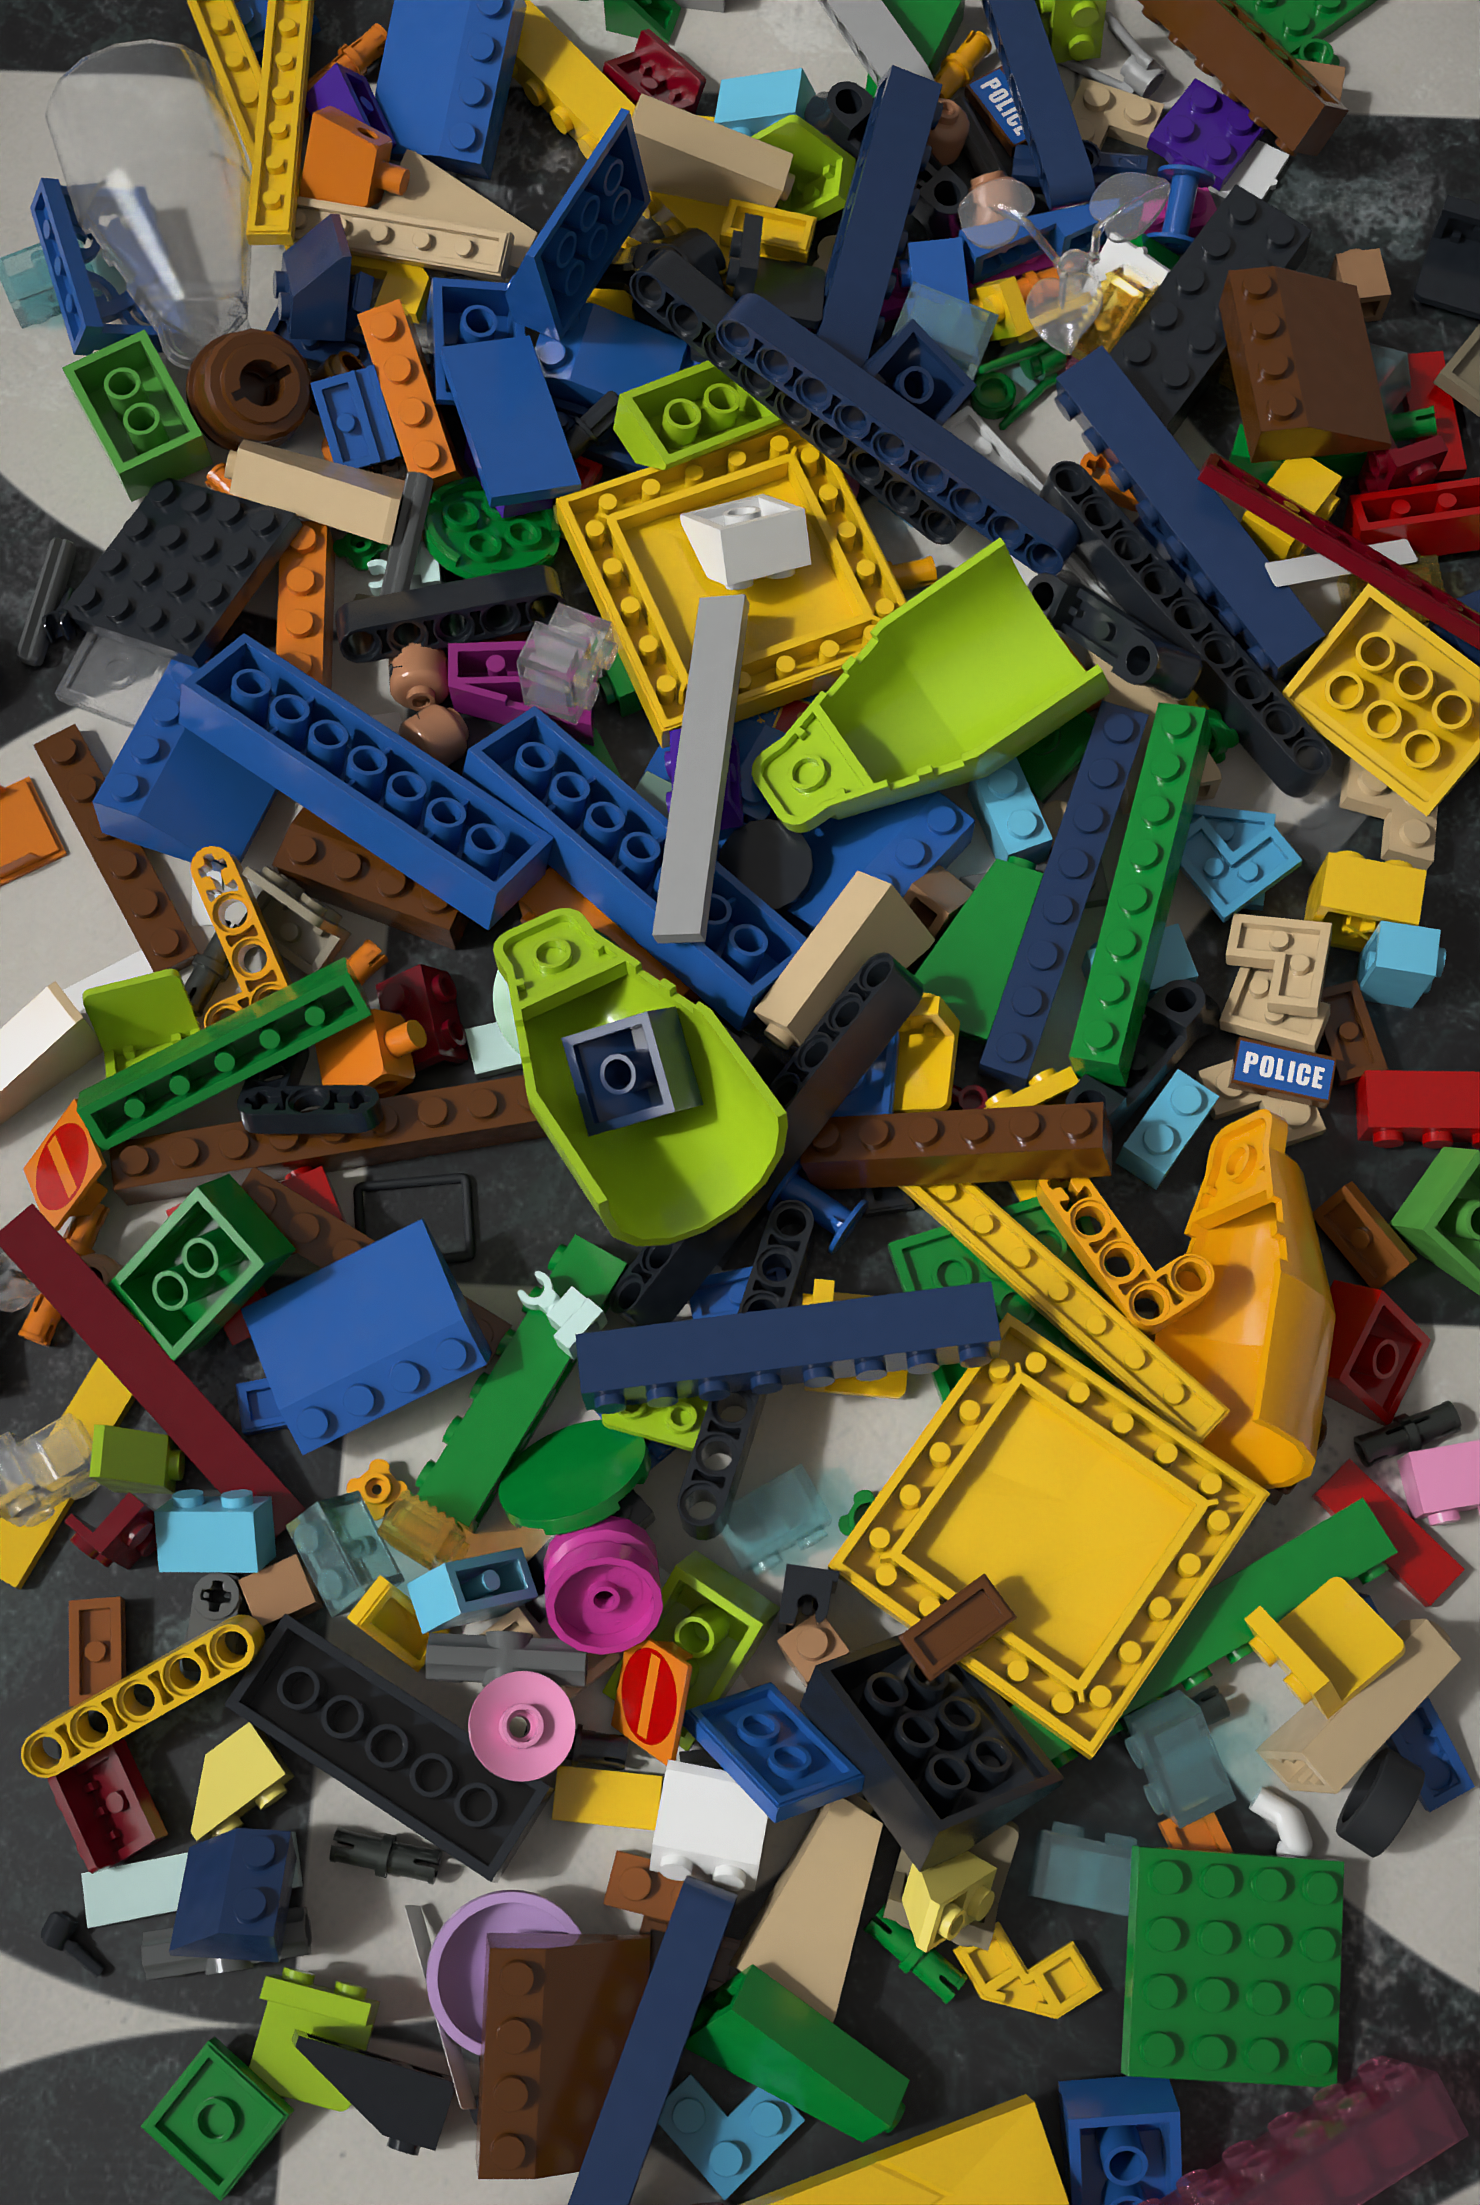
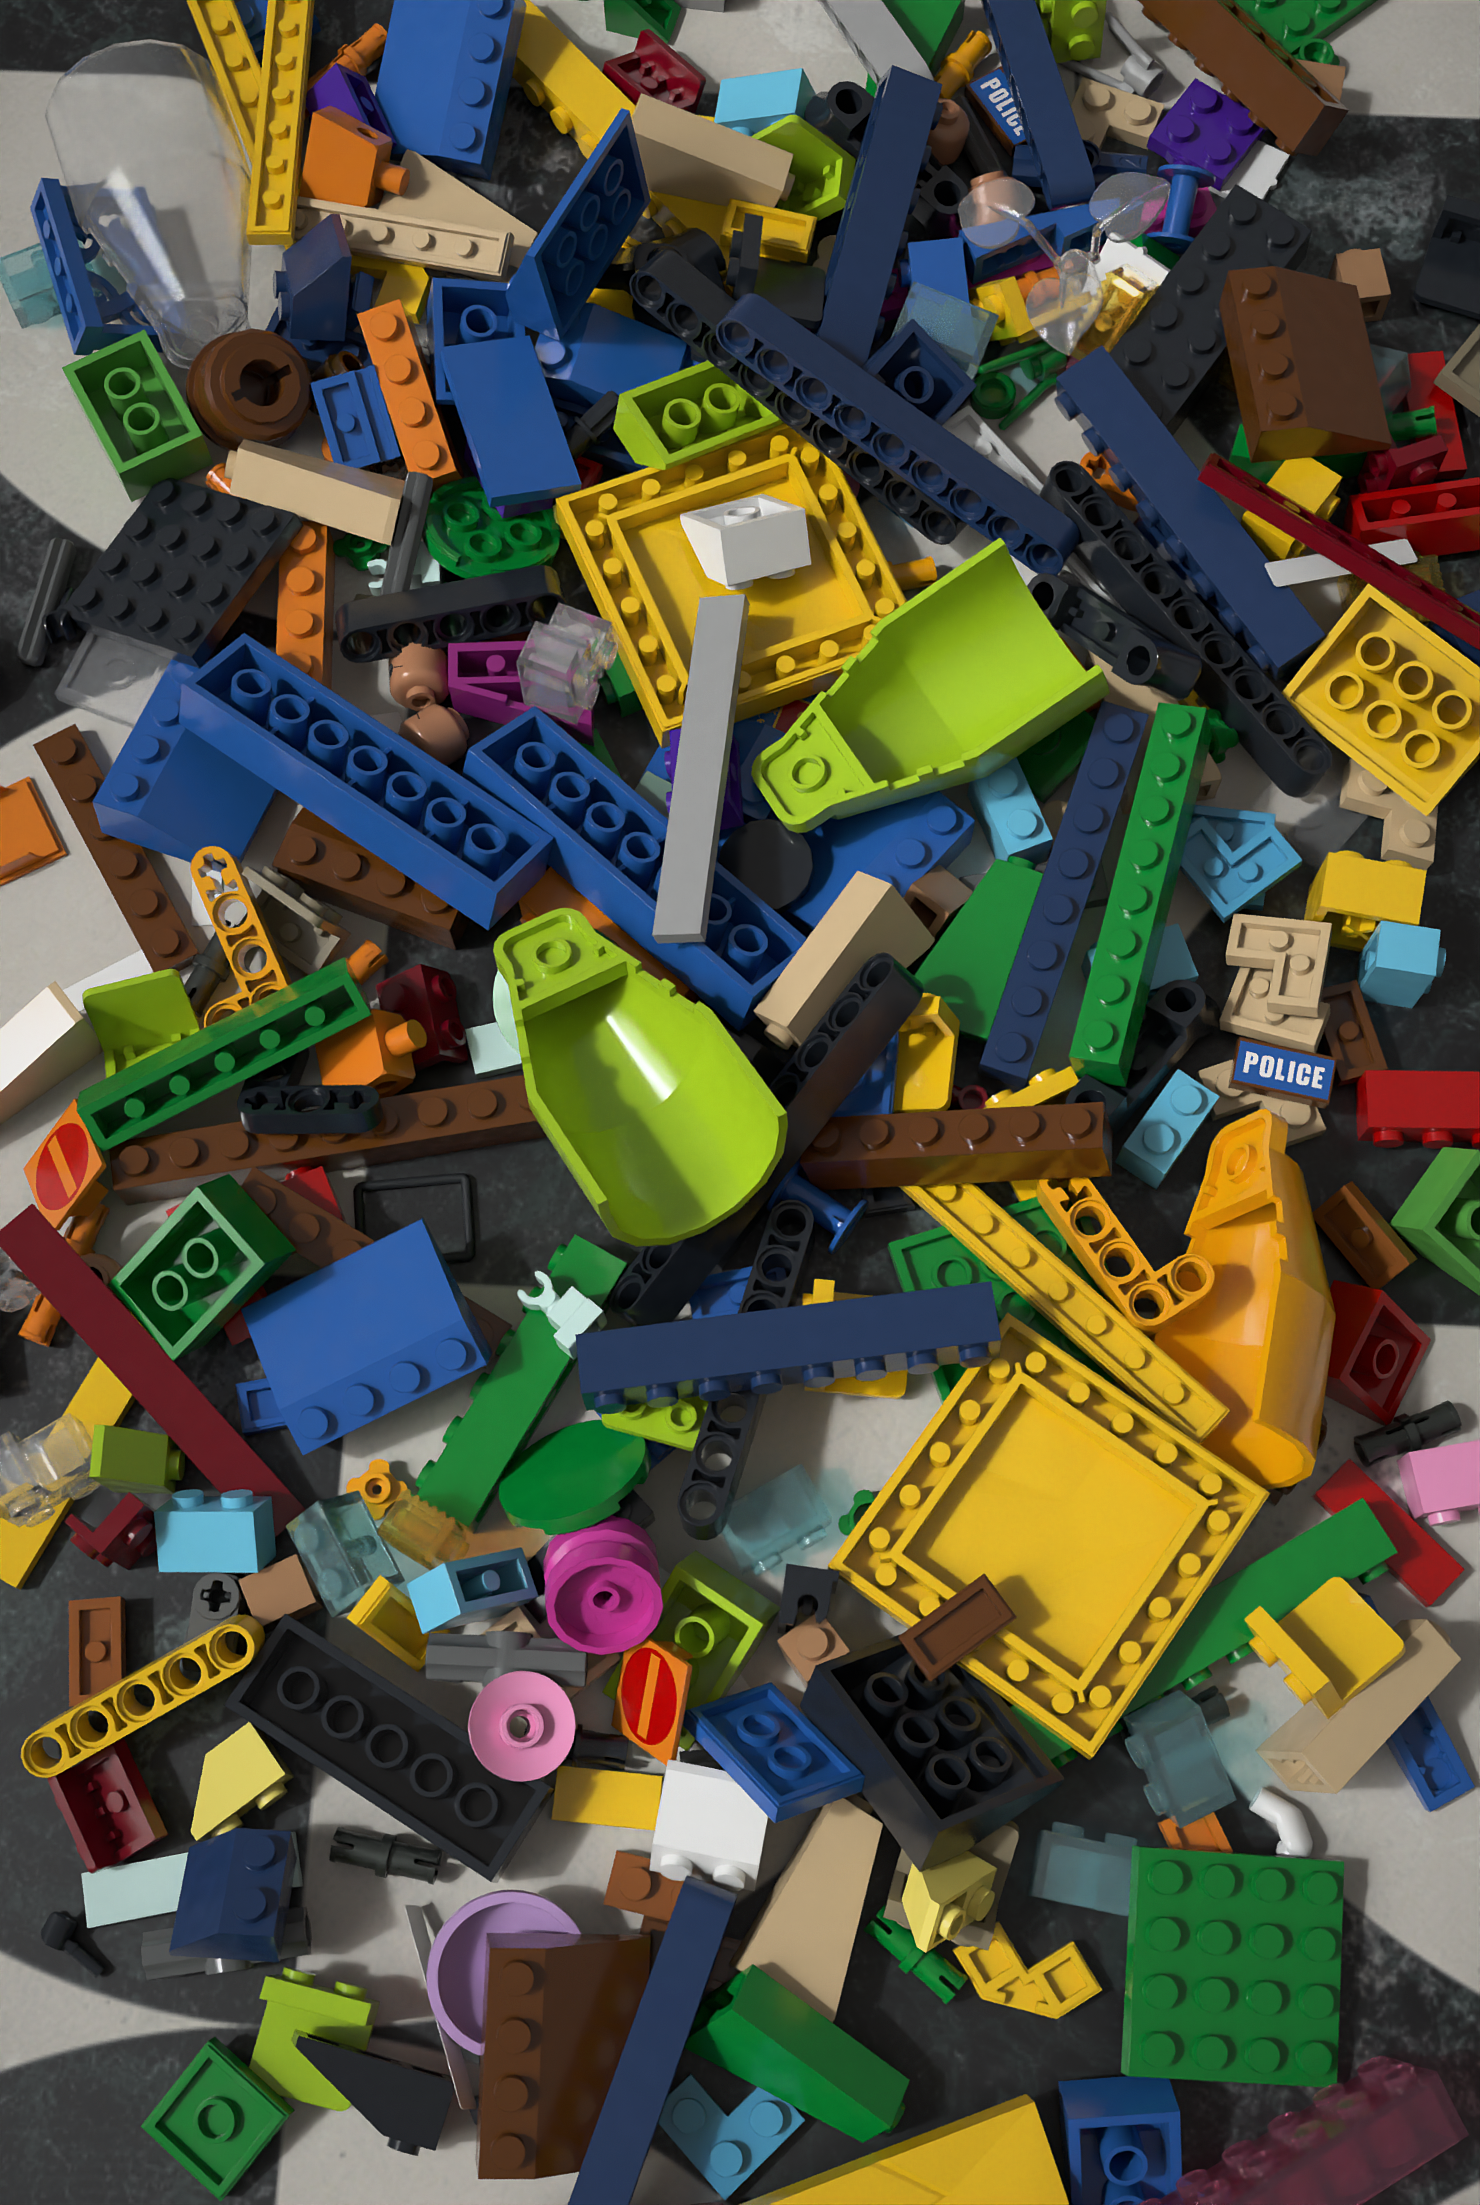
slope [561,1006,703,1136] -> none
black tyre [1336,1747,1425,1858] -> none

